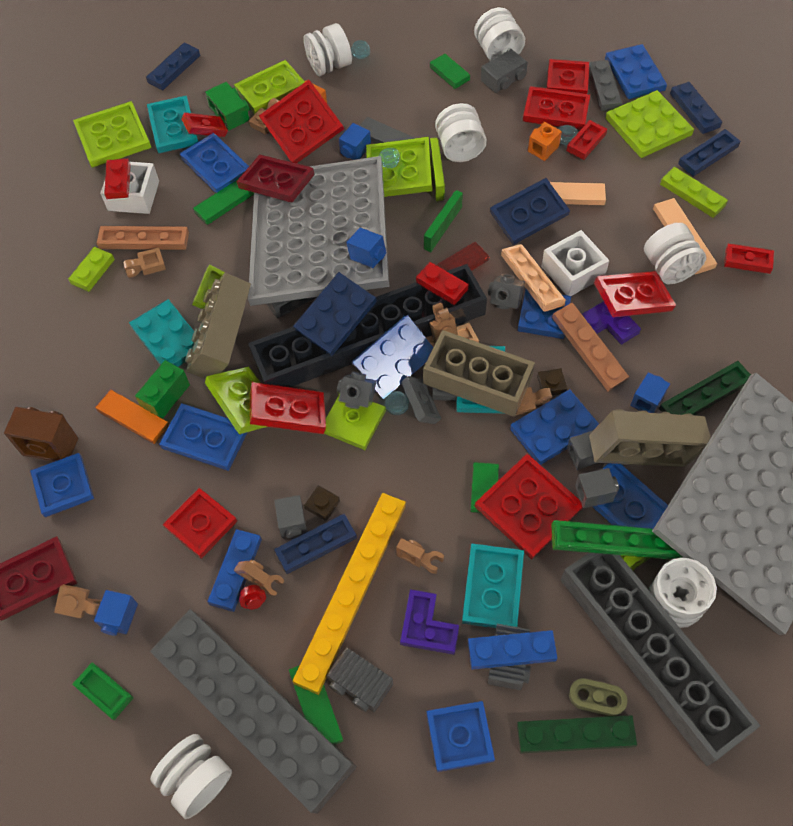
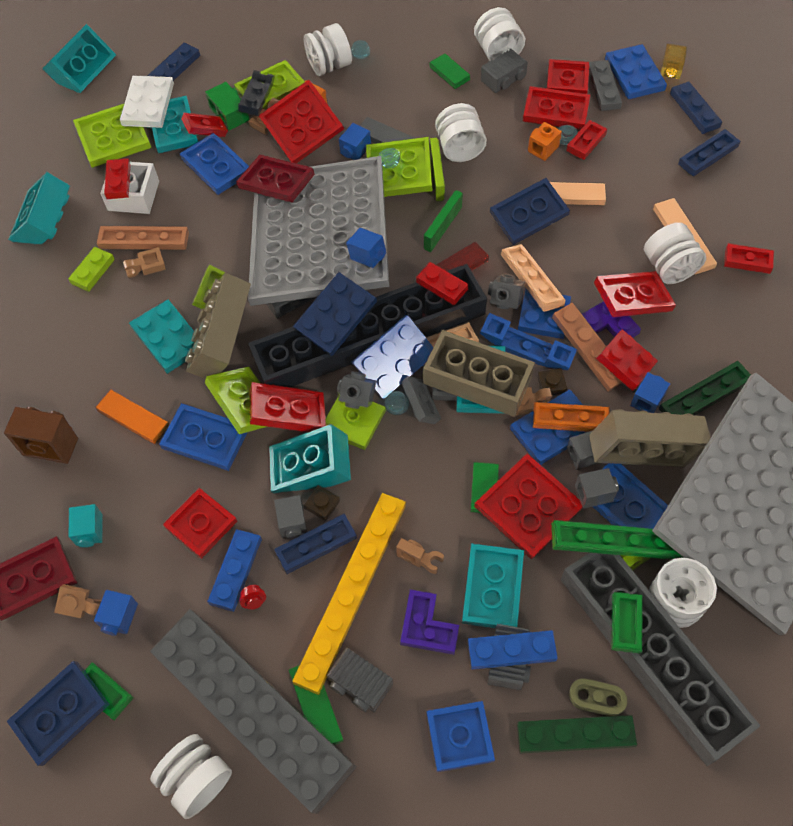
blue plate [30,453,95,517] -> none
green brick [135,360,190,419] -> none
green tile [193,179,254,225] -> none
medium nougat plate [234,560,284,596] -> none
medium nougat plate [429,303,458,344] -> none
white brick [541,230,609,296] -> none
lime plate [605,90,694,158] -> none
lime plate [660,167,728,218] -> none
none -> dark blue plate [7,661,110,766]
none -> teal slope [8,172,70,244]
none -> teal slope [42,24,116,93]
none -> teal brick [68,504,103,547]
none -> white plate [120,76,174,128]
none -> black plate [238,70,275,116]
none -> teal slope [269,424,351,493]
none -> blue slope [480,313,577,370]
none -> orange tile [533,402,610,432]
none -> red plate [596,329,658,391]
none -> green tile [611,592,642,653]
none -> clear yellow brick [660,44,687,79]

